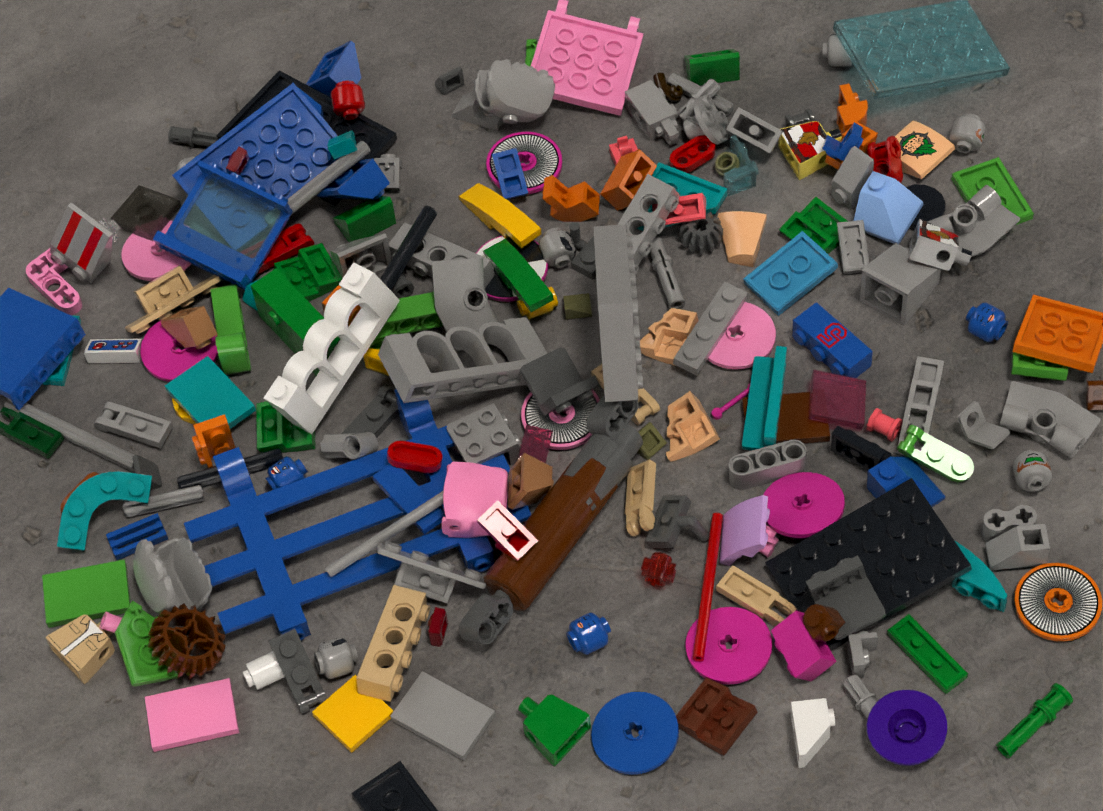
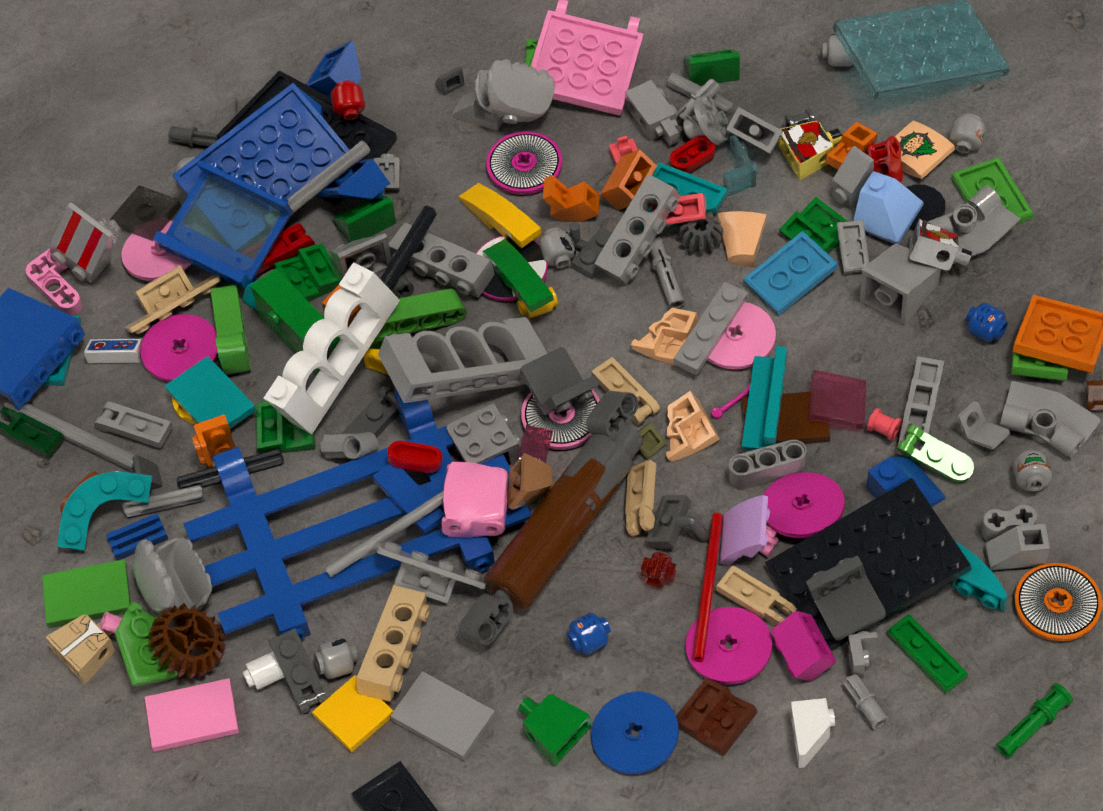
medium nougat slope [160,306,218,349] -> none
dark red tile [226,147,249,175] -> none
blue head [266,456,308,490] -> none
teal slope [327,130,358,160] -> none
dark red tile [427,607,448,647] -> none
light grey panel [432,258,499,351] -> none
slope [477,500,538,561] -> none
blue slope [492,148,528,200] -> none
olive slope [563,293,592,320] -> none
light grey brick [593,224,643,402] -> none
dark brown arm [653,72,683,102] -> none
olive plate [715,152,740,177] -> none
blue brick [792,302,873,384] -> none
reddish brown plate [803,604,846,642] -> none
blue bracket [822,122,863,161] -> none
black bracket [831,425,892,471] -> none
orange brick [837,83,868,135] -> none
dark purple hat [867,690,948,765] -> none

